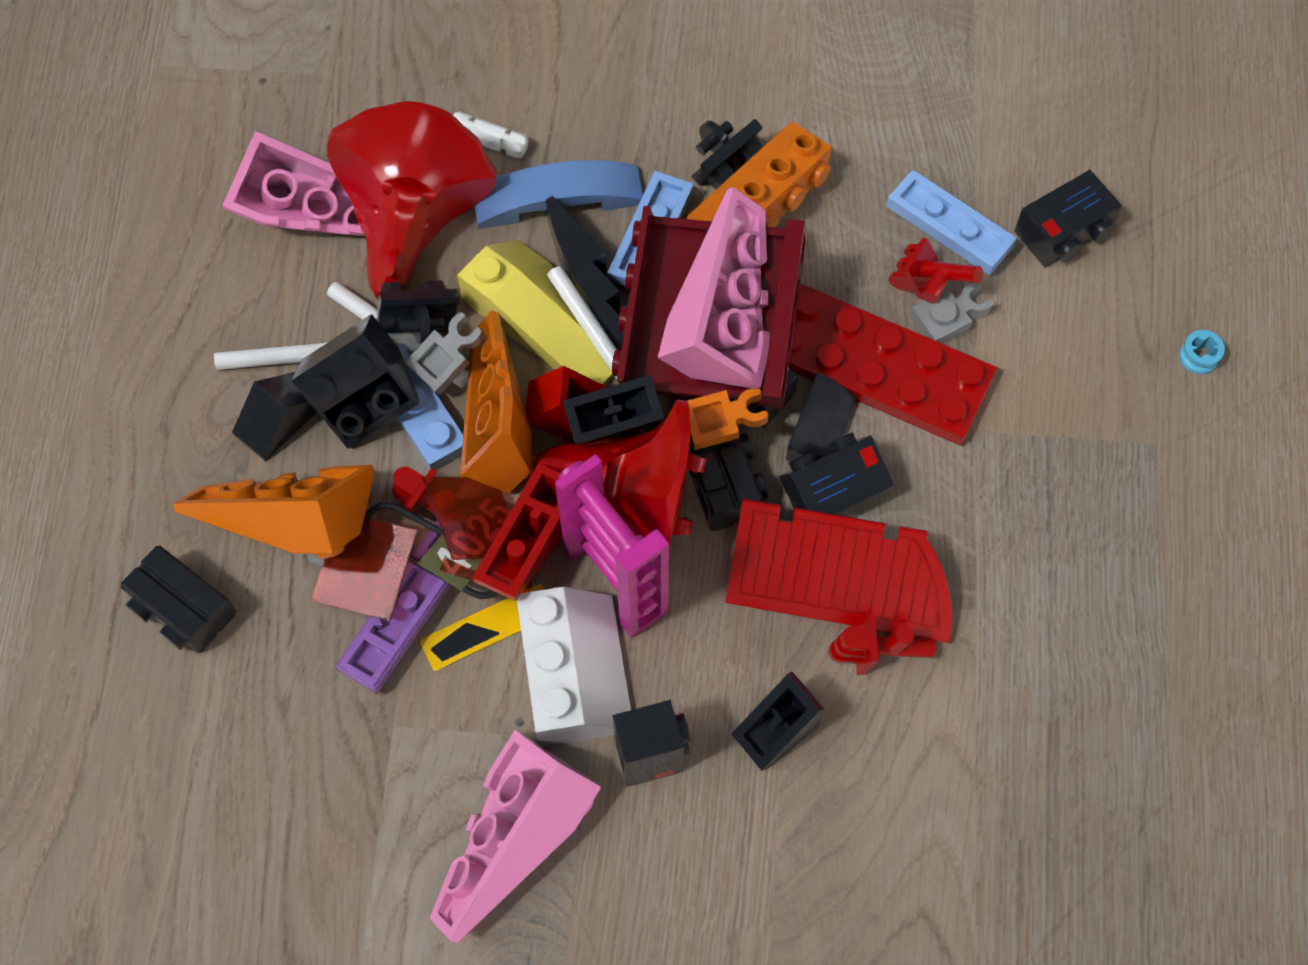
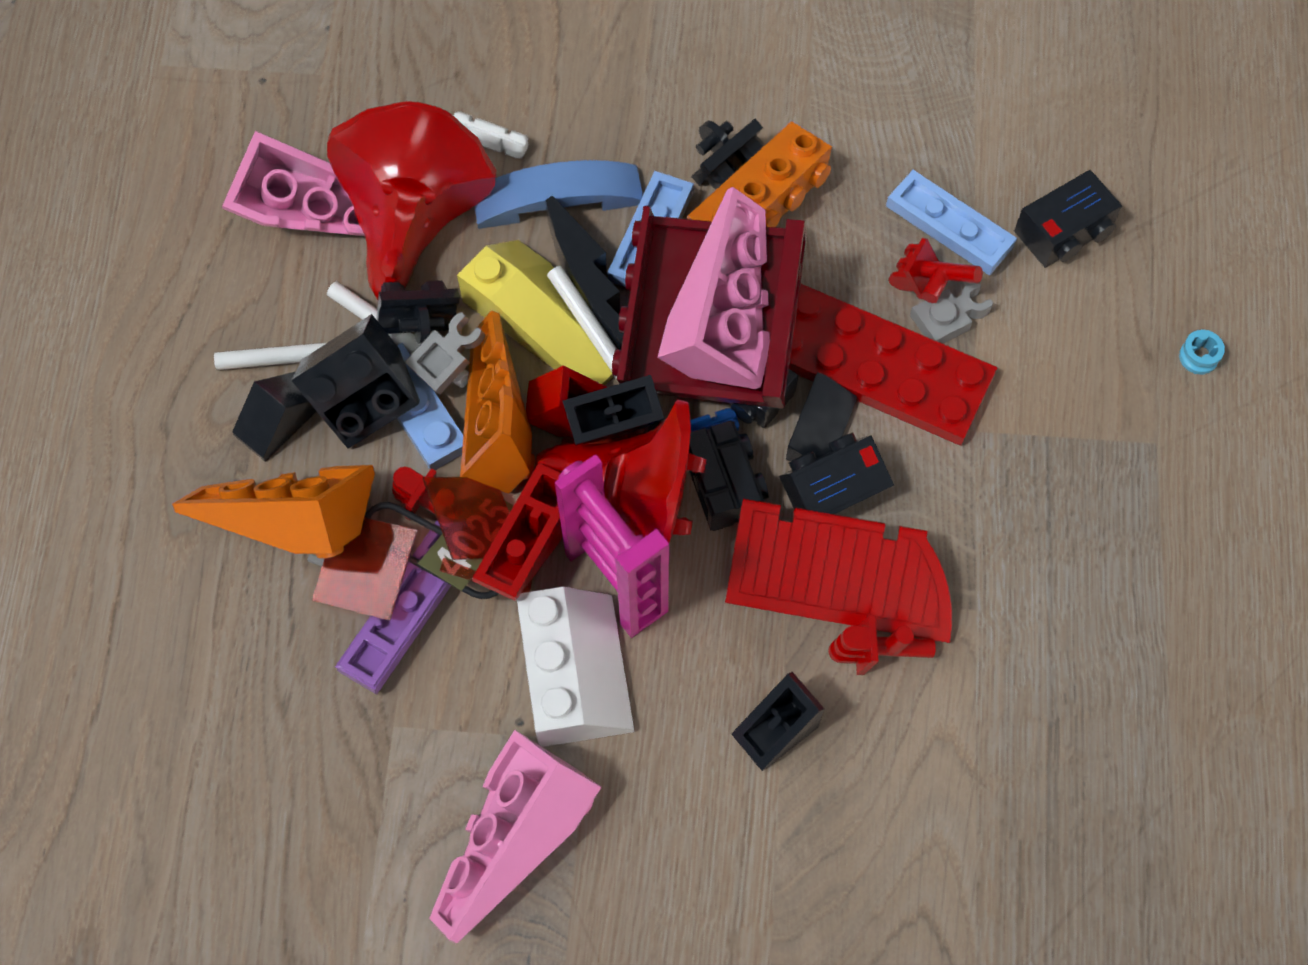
black brick [120,545,237,653] -> none
yellow sticker [420,584,545,671] -> none
black brick [612,700,691,787] -> none
orange plate [687,388,768,450] -> none

